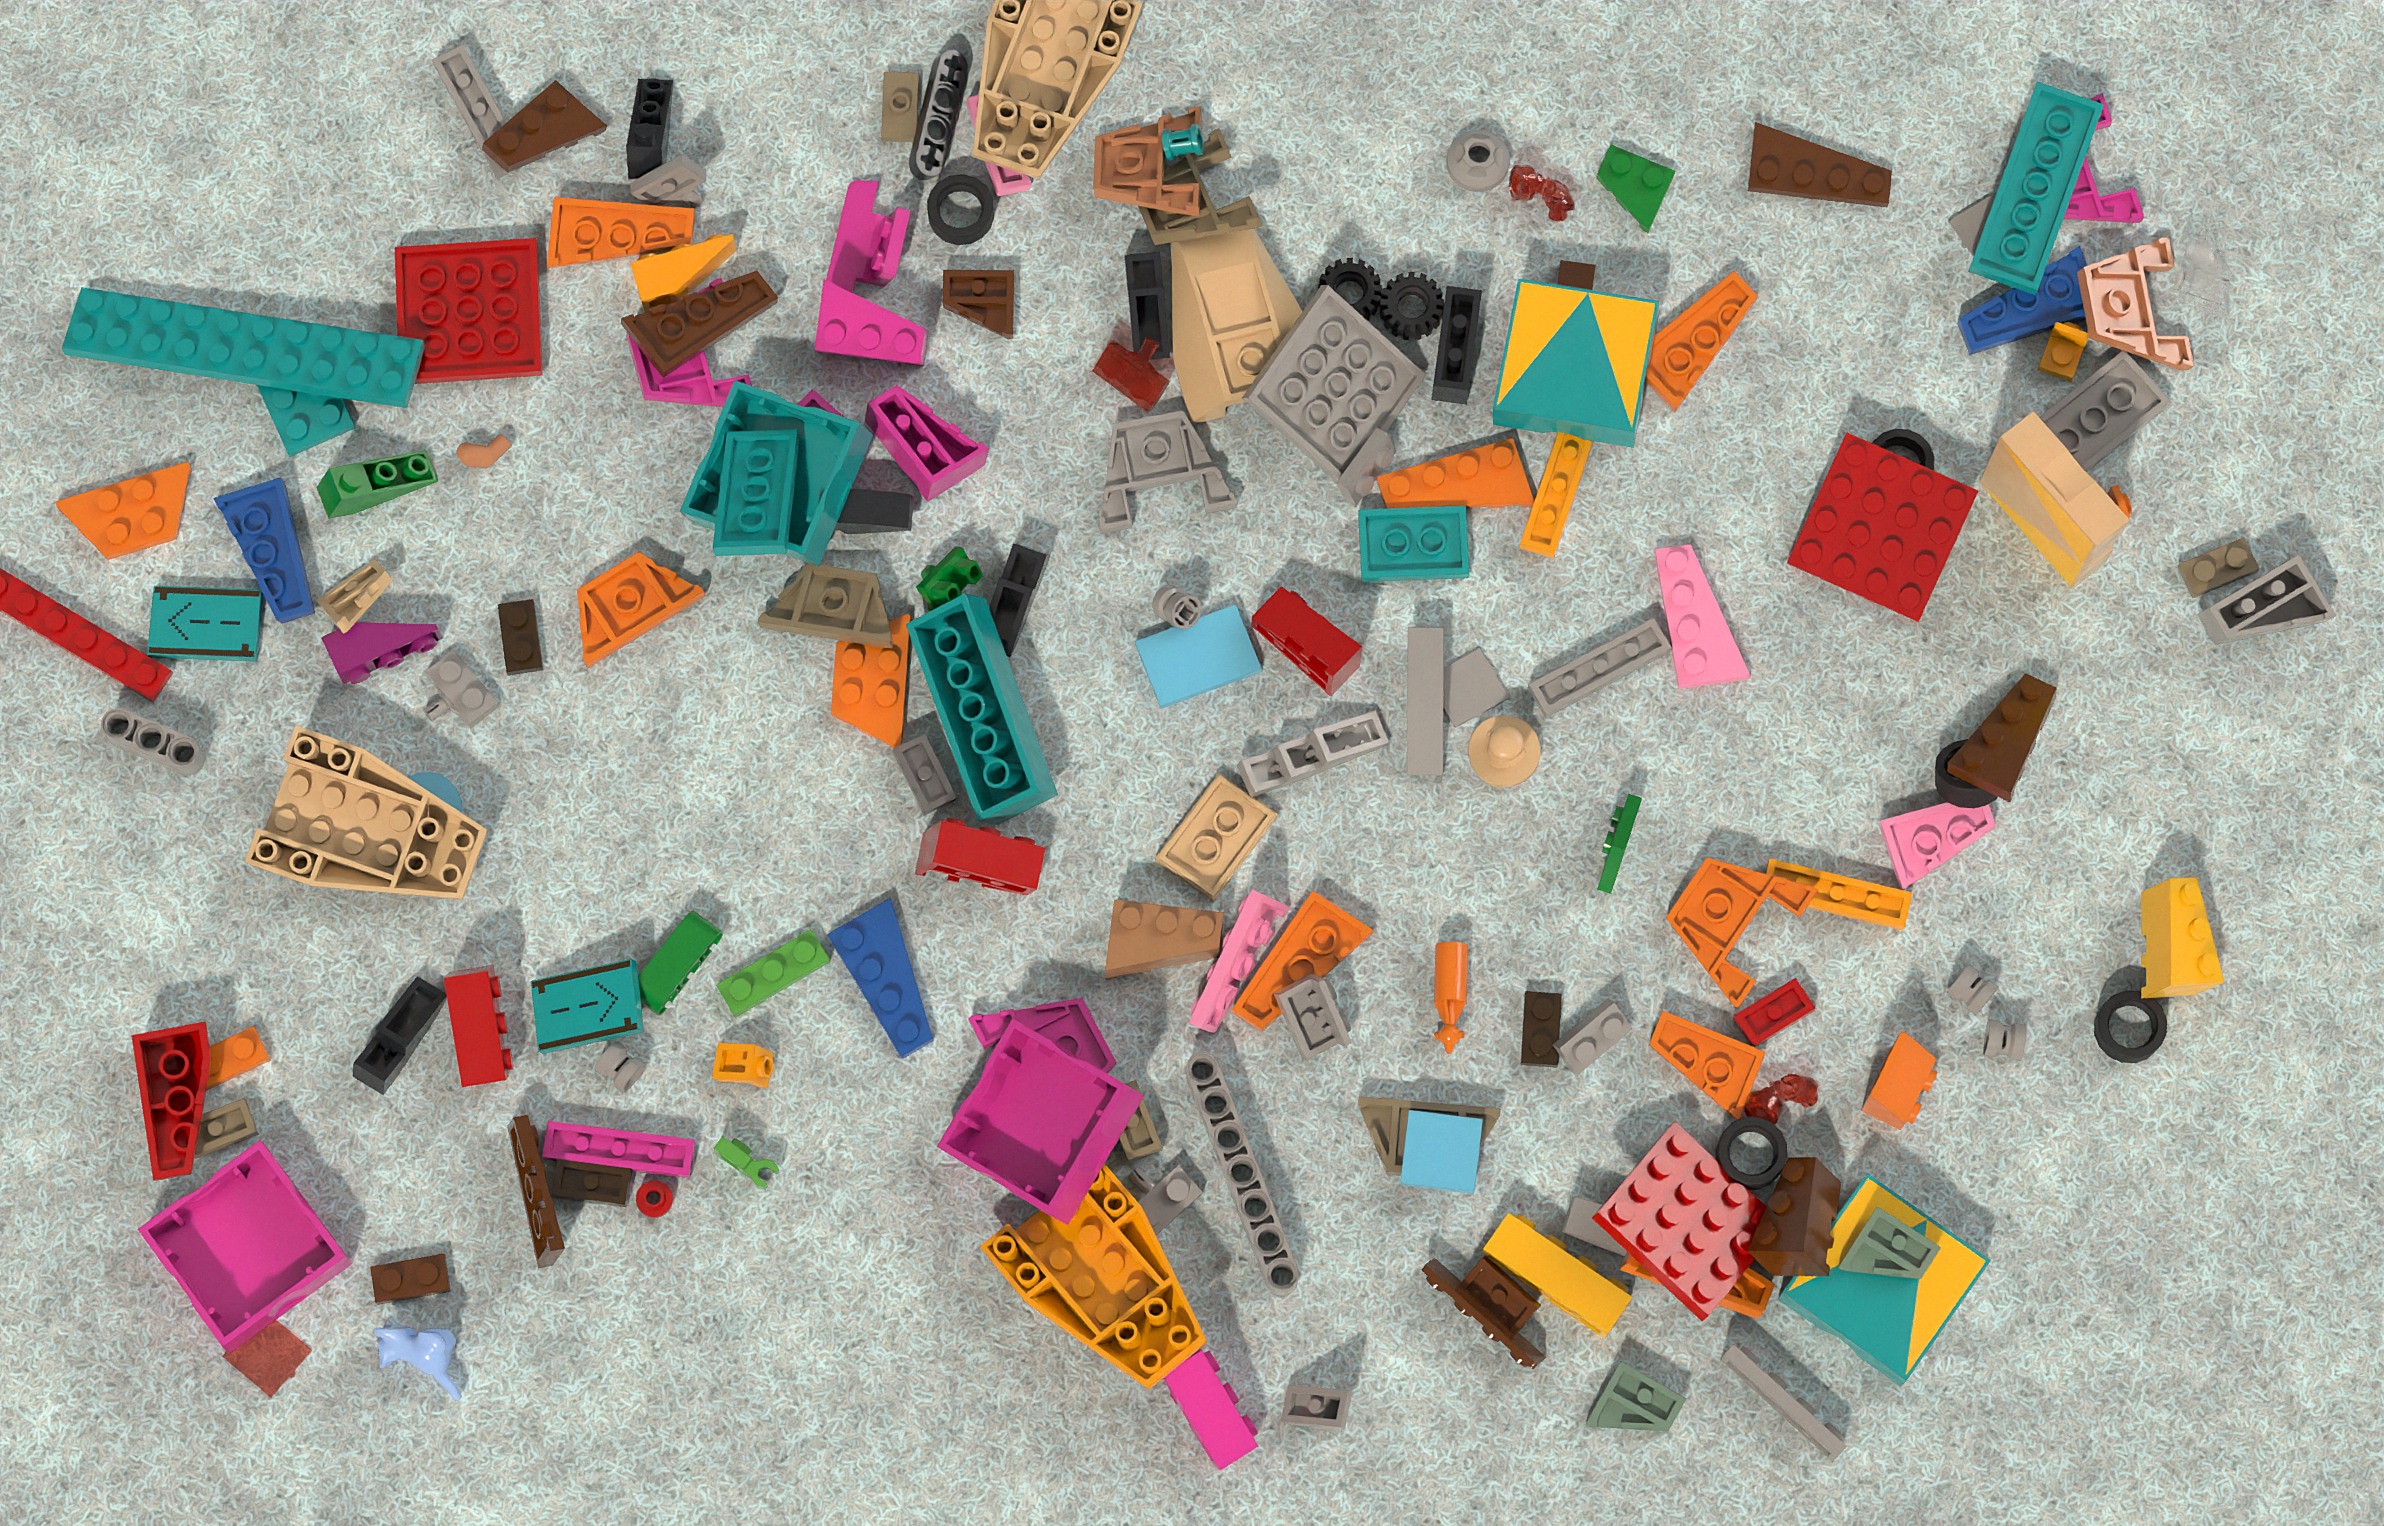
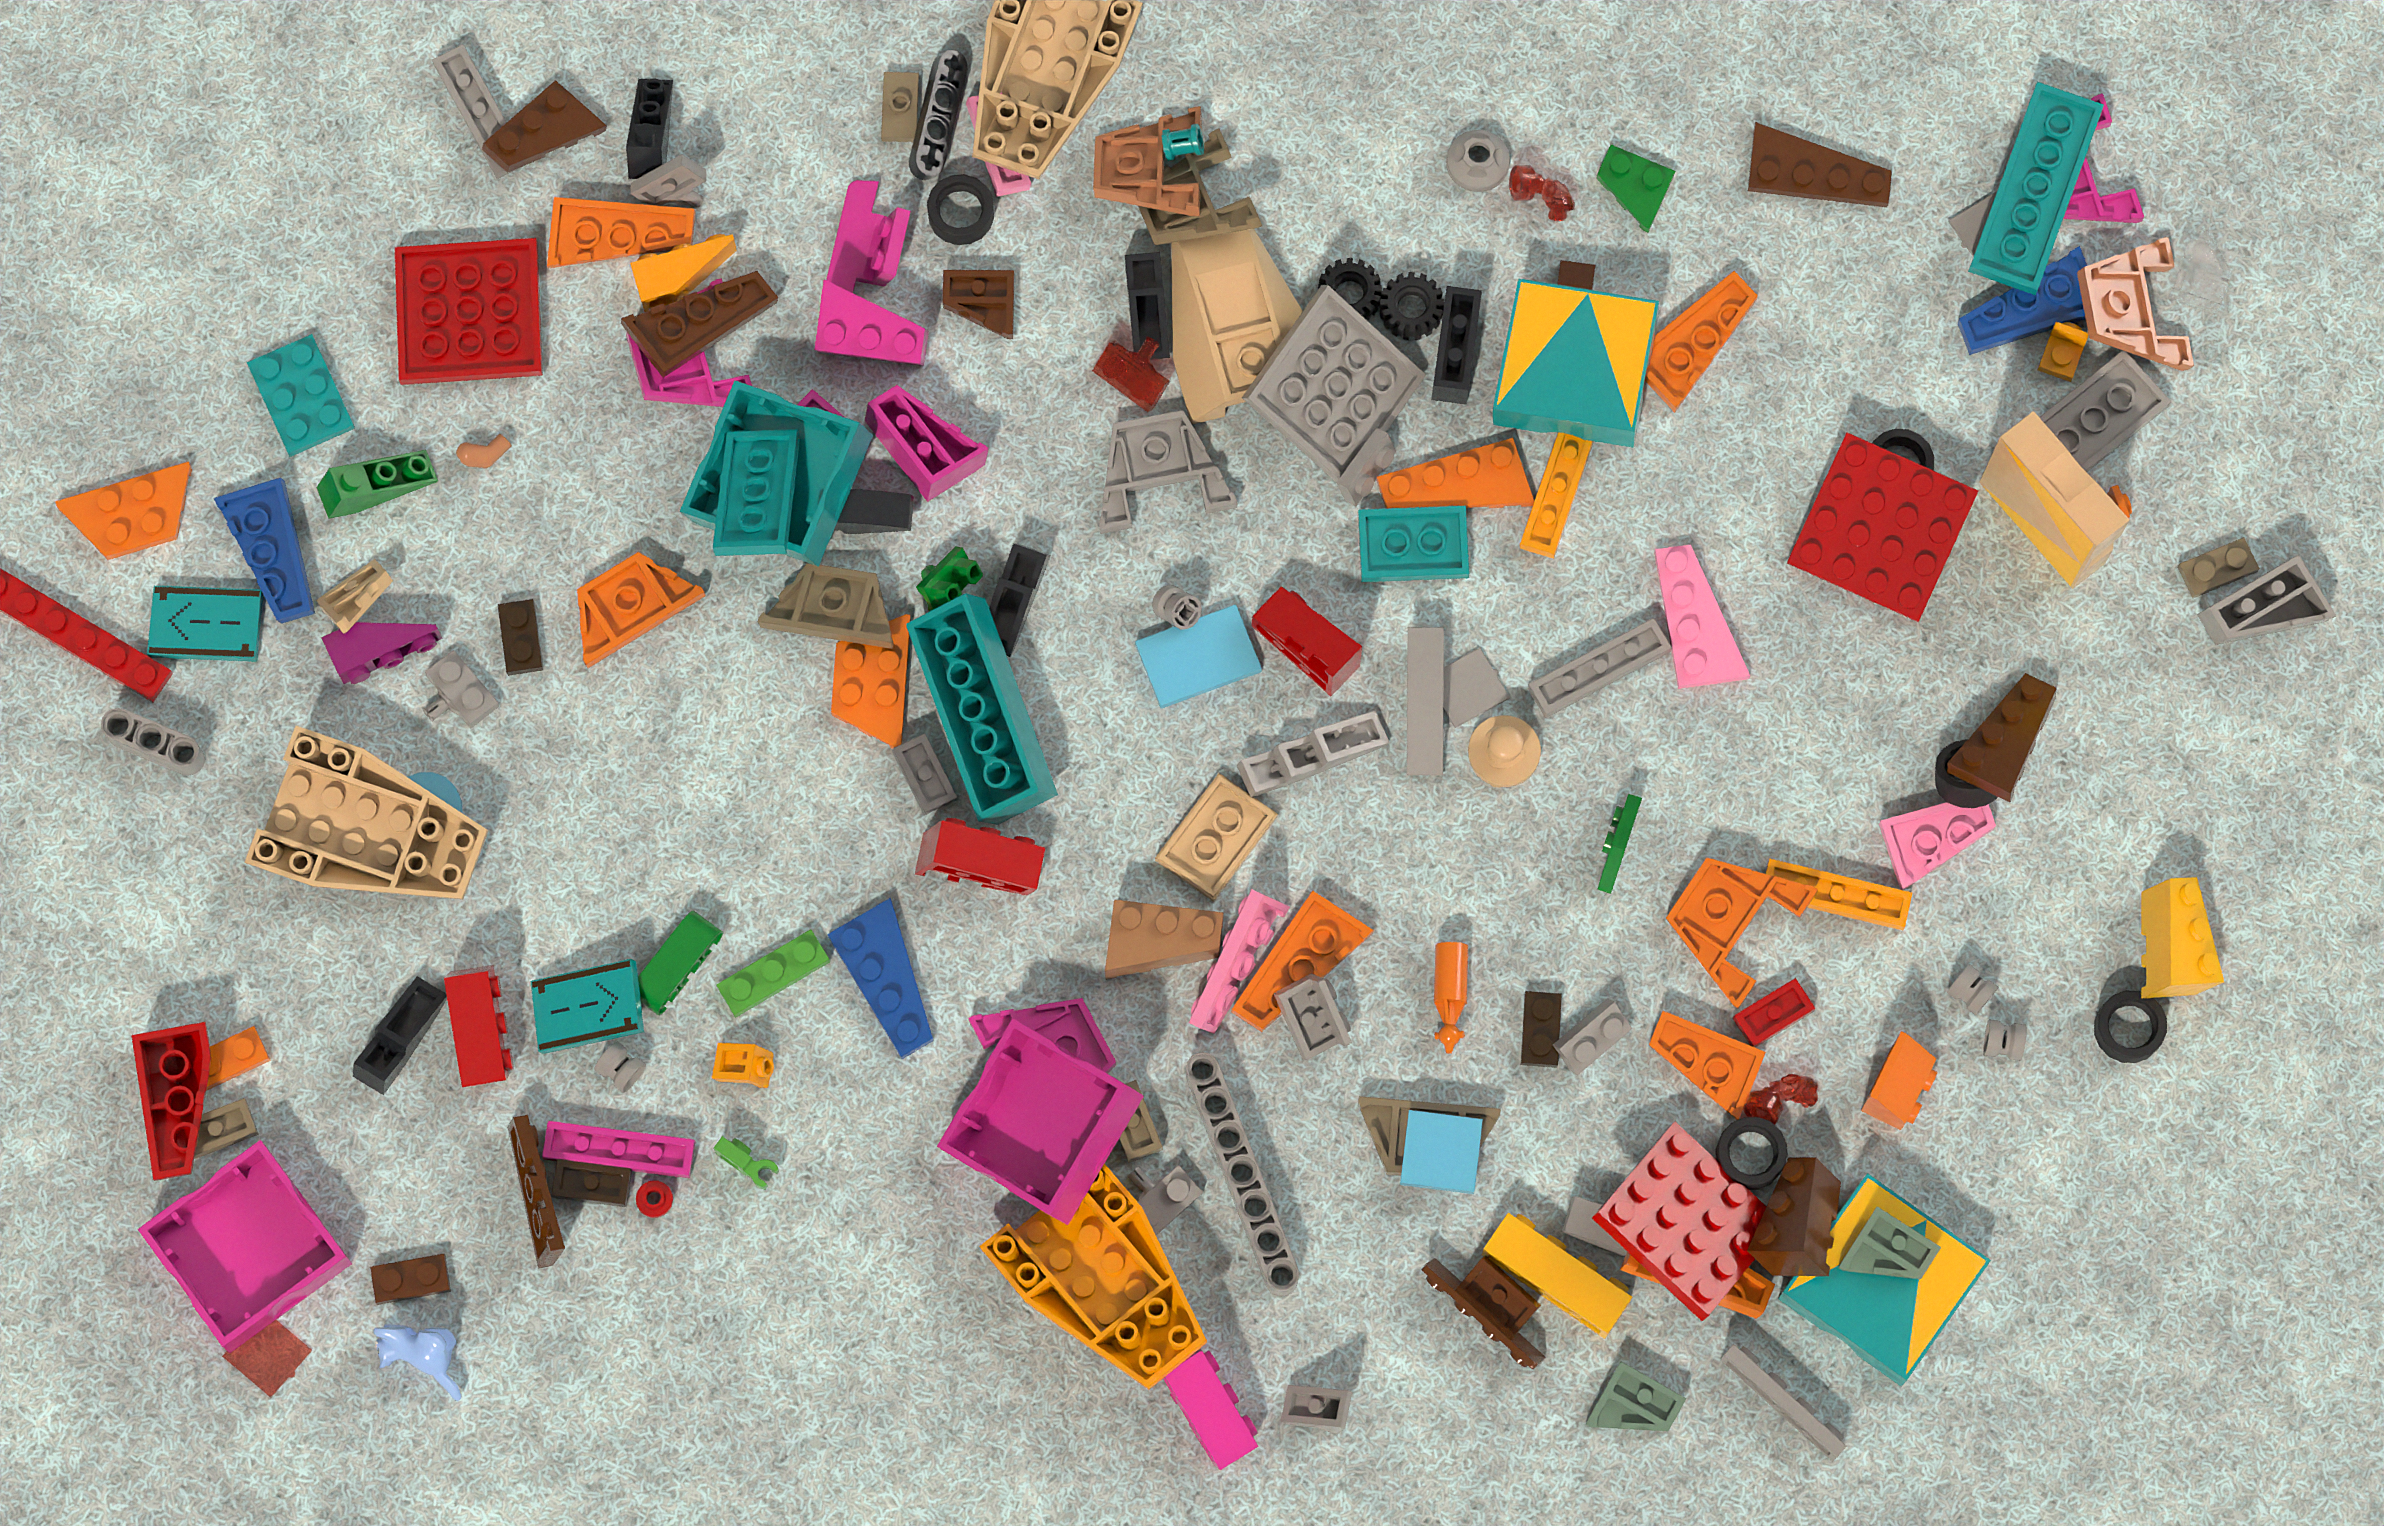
teal plate [62,287,425,408] -> none

